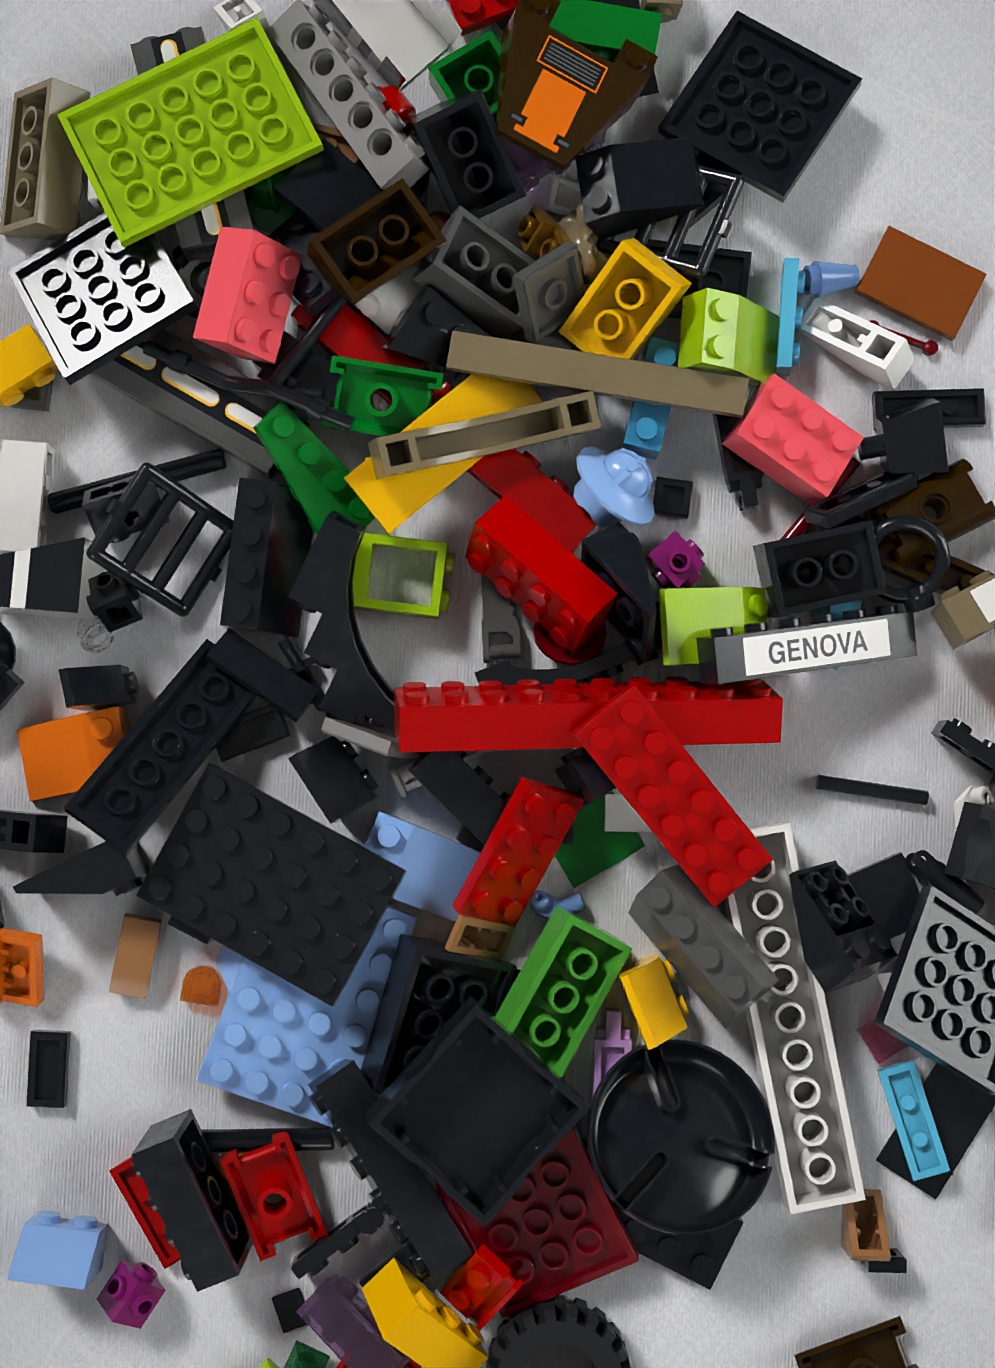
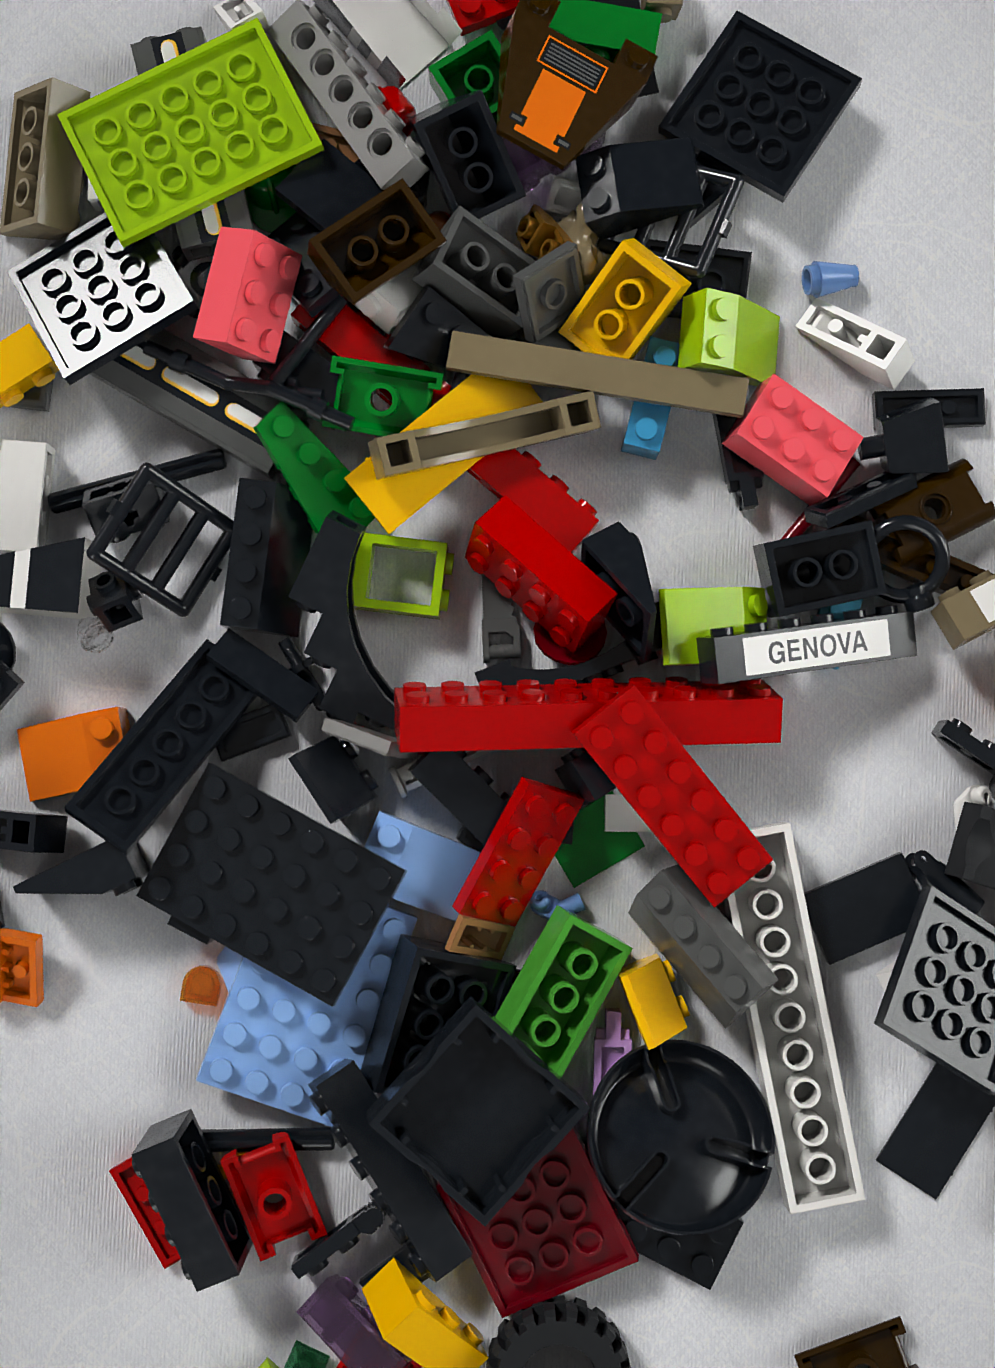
light blue slope [8,1211,108,1290] -> none
black tile [26,1029,71,1108] -> none
black slope [58,665,139,712] -> none
magenta brick [96,1261,166,1329] -> none
medium nougat slope [109,913,162,999] -> none
black sticker [272,1288,311,1333] -> none
red plate [440,1244,524,1331] -> none
light blue helmet [573,446,655,527] -> none
magenta brick [645,530,705,589] -> none
black tile [653,476,693,520] -> none
medium azure plate [775,258,805,376] -> none
black slope [789,860,898,994] -> none
black bar [816,775,929,805] -> none
medium nougat slope [841,1189,891,1261] -> none
dark orange tile [854,226,987,341] -> none
clear pink plate [857,1019,909,1064] -> none
black tile [861,1248,907,1273] -> none
dark red hinge [869,320,938,356] -> none
medium azure plate [877,1059,950,1181] -> none

